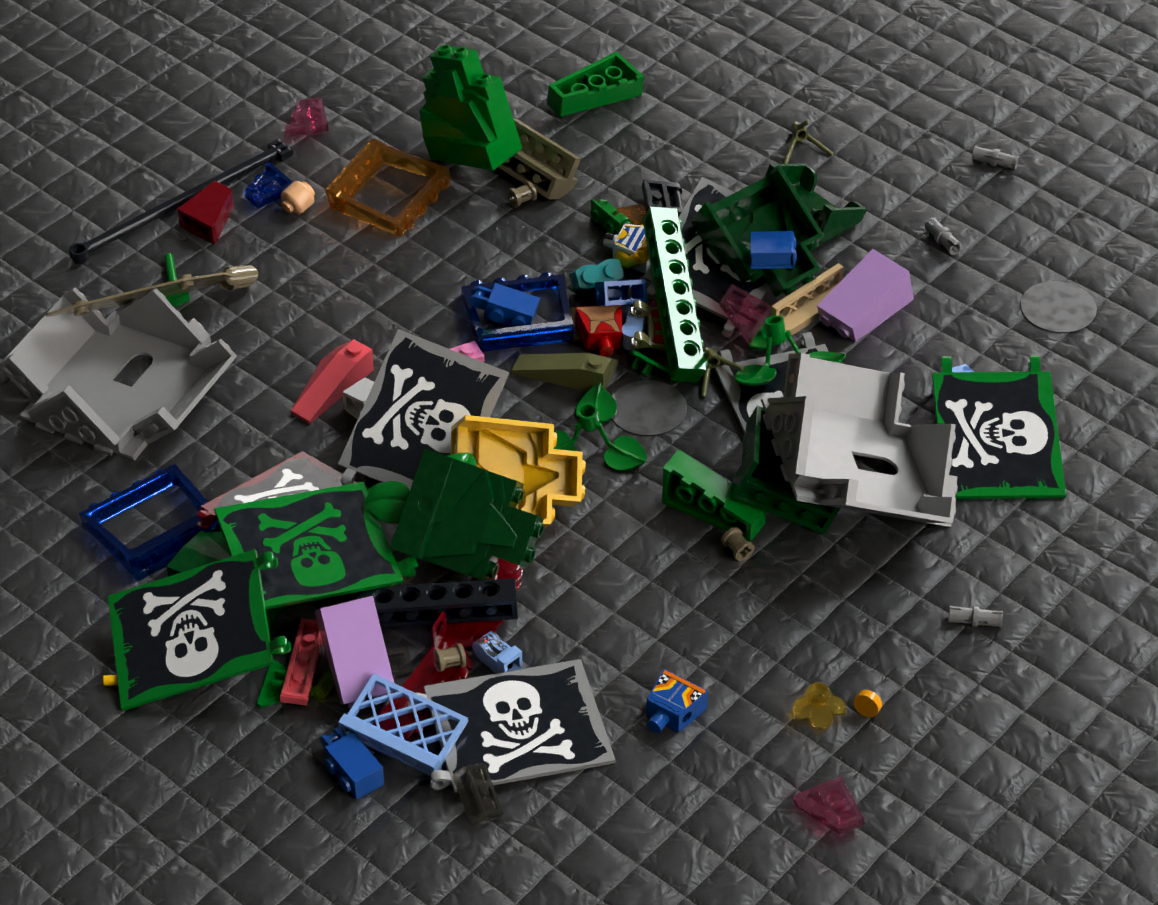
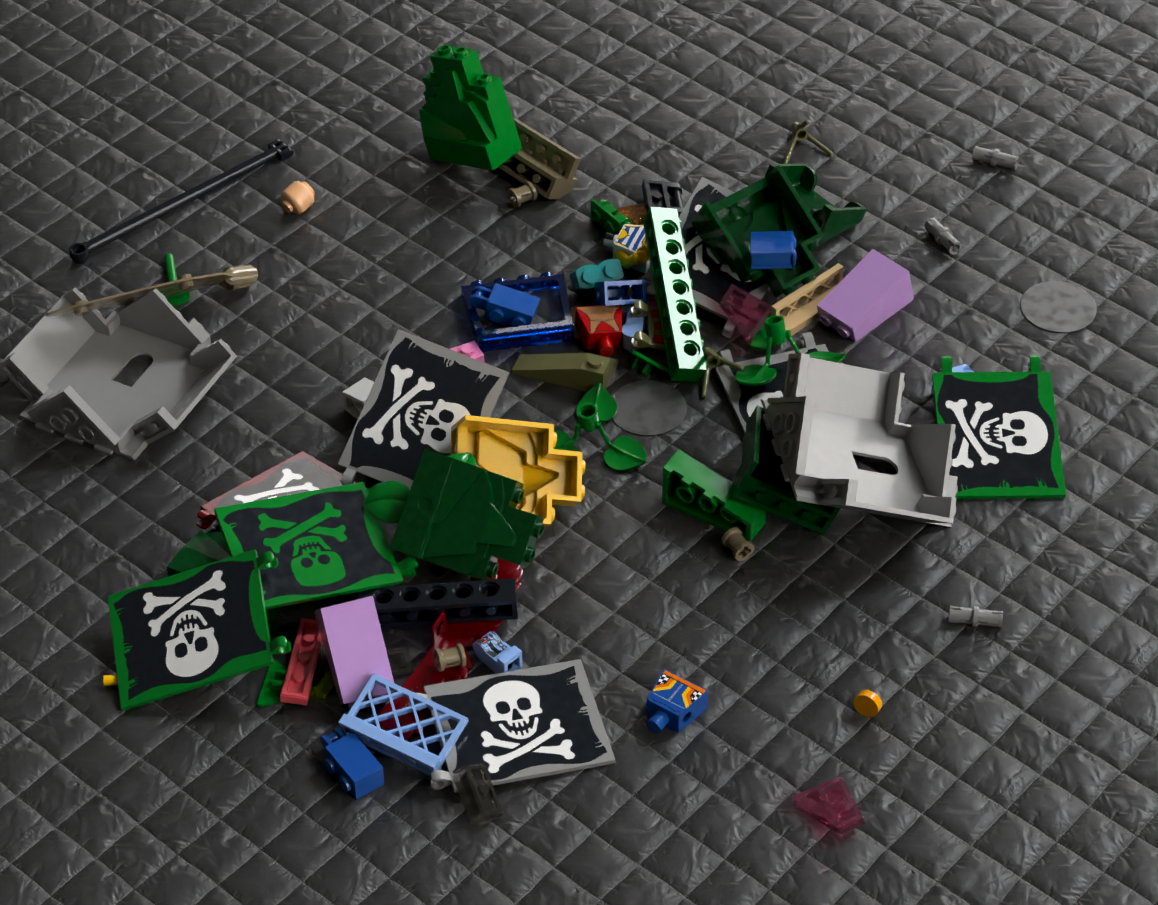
clear blue windscreen [79,464,219,581] -> none
dark red slope [178,181,234,244] -> none
clear blue wing [244,162,293,209] -> none
clear pink wing [285,97,329,137] -> none
coral wedge [291,339,374,424] -> none
clear orange windscreen [325,139,451,236] -> none
green wedge [547,51,644,117] -> none
clear yellow plate [793,682,847,730] -> none

